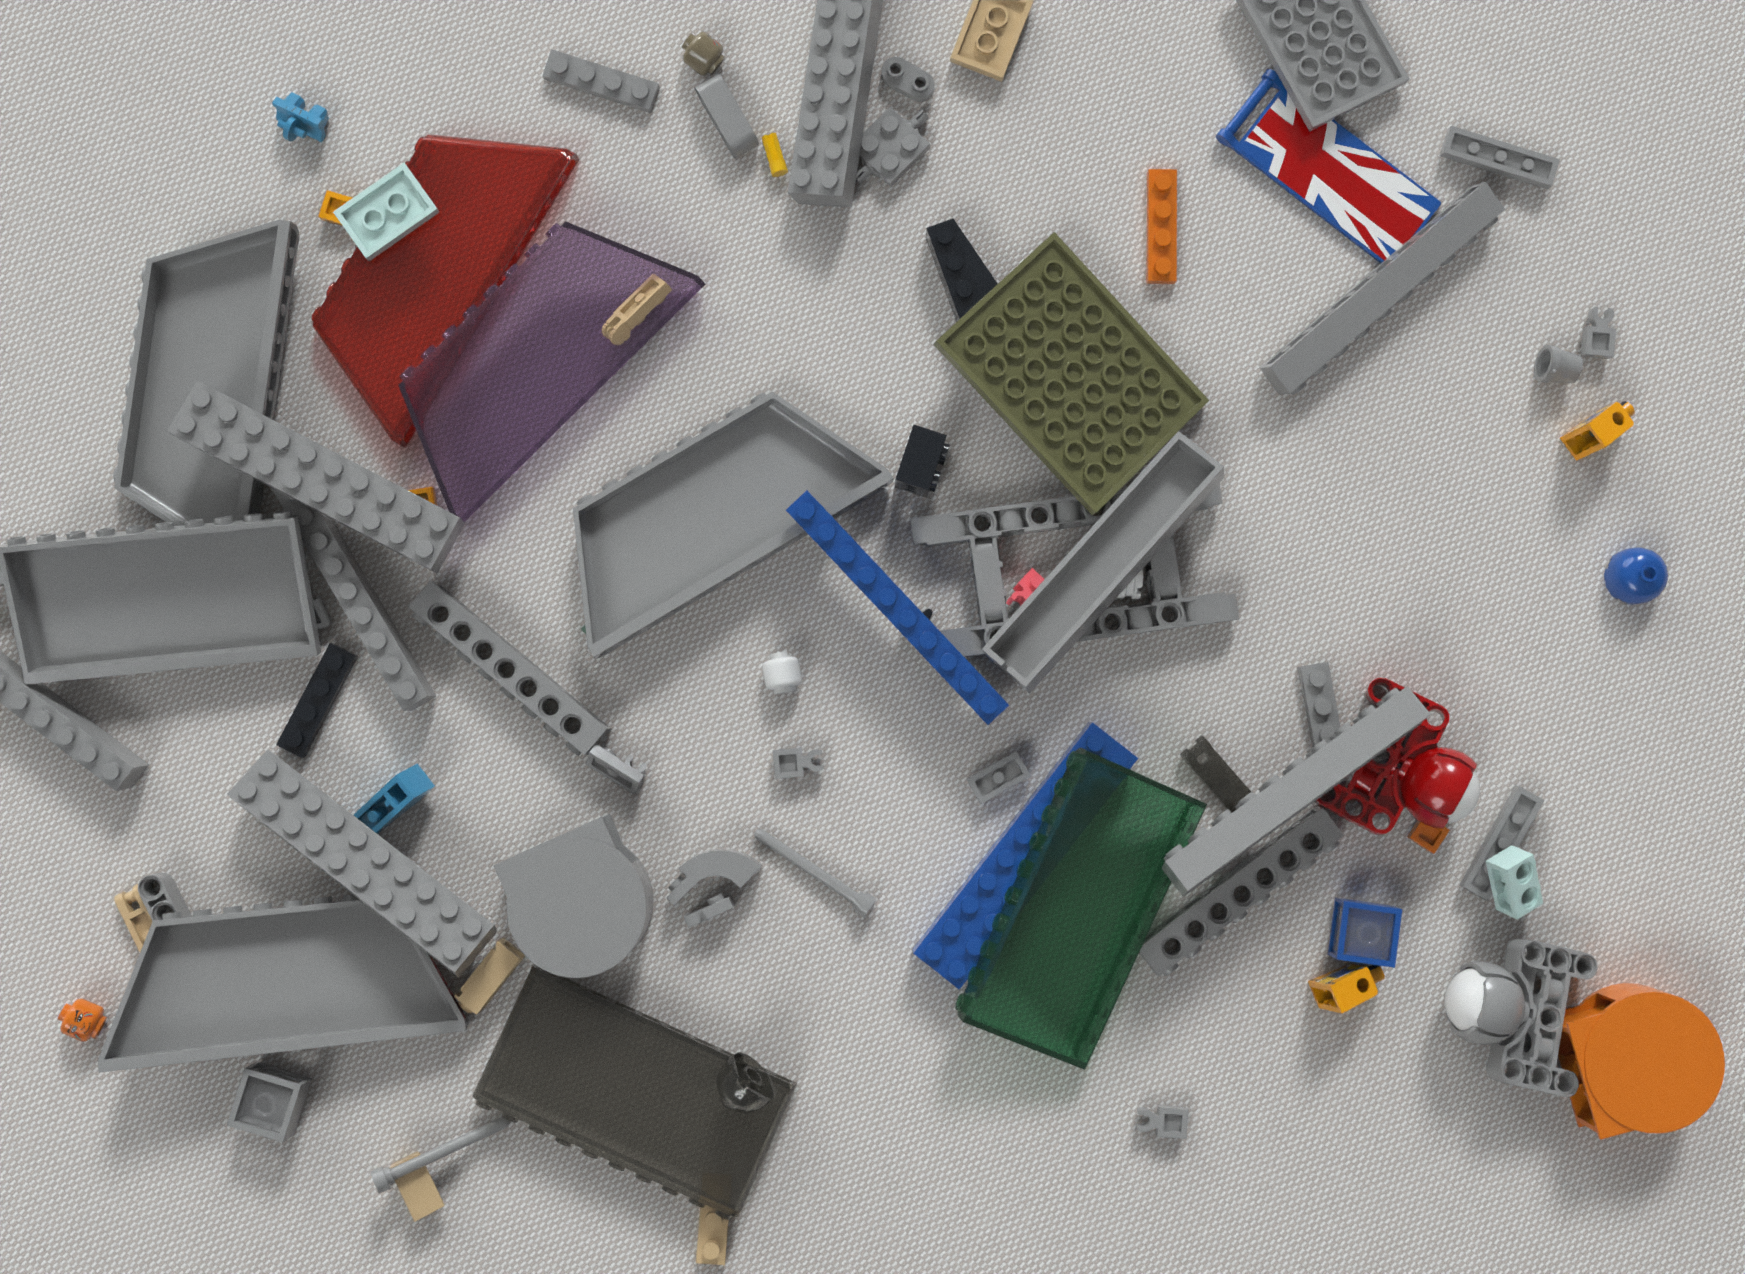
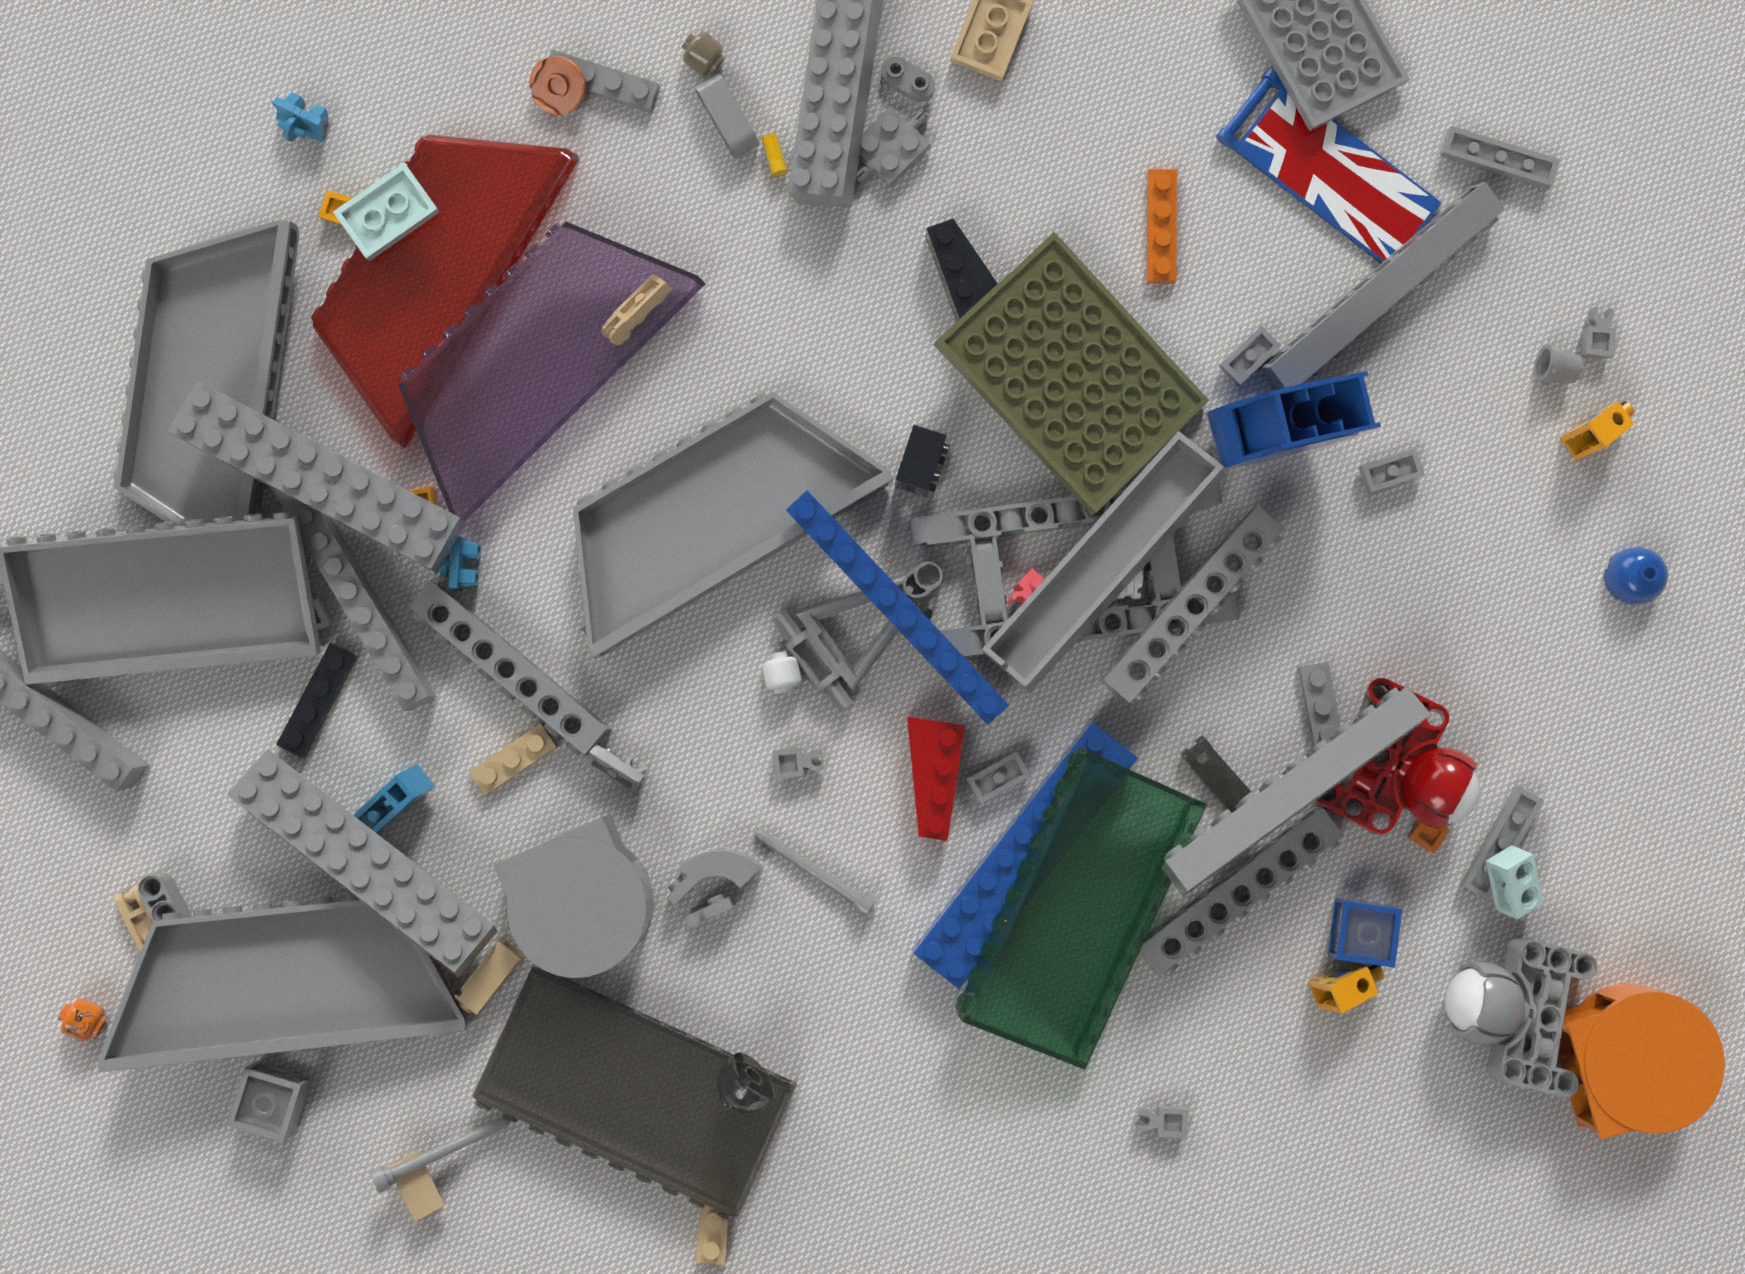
none -> dark azure hips [440,536,481,590]
none -> tan plate [469,723,558,796]
none -> orange tile [529,56,586,115]
none -> light grey piece [772,562,943,712]
none -> red wedge [907,717,965,841]
none -> light grey brick [1100,505,1285,703]
none -> blue brick [1207,371,1381,470]
none -> light grey plate [1219,325,1281,387]
none -> light grey plate [1358,448,1425,494]

